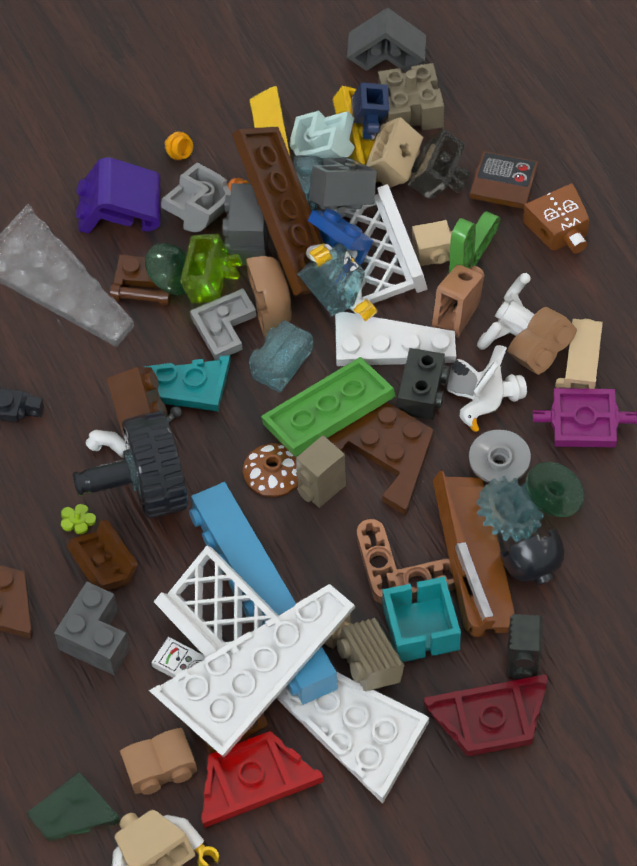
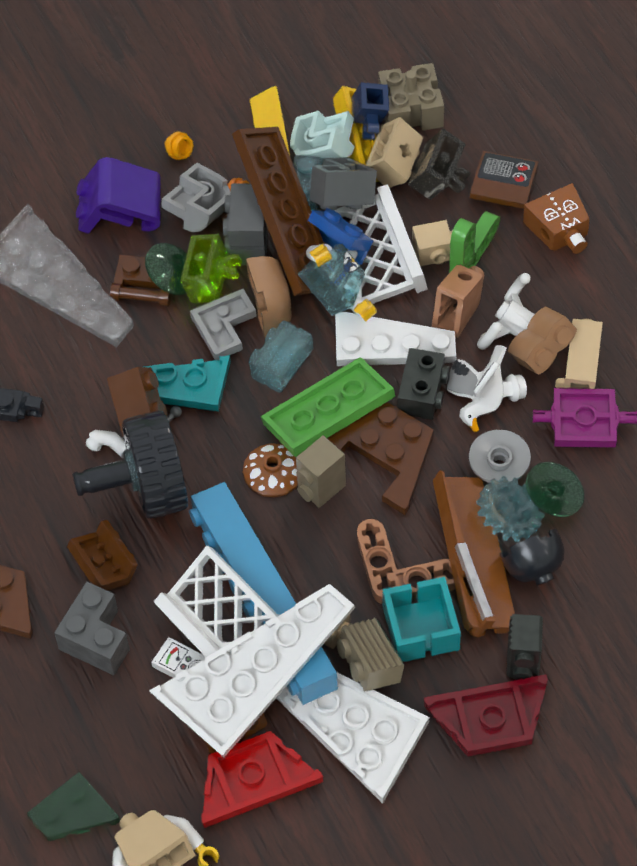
lime plant [61,504,96,534] -> none
medium nougat brick [120,728,197,795] -> none
dark grey brick [347,7,426,72] -> none

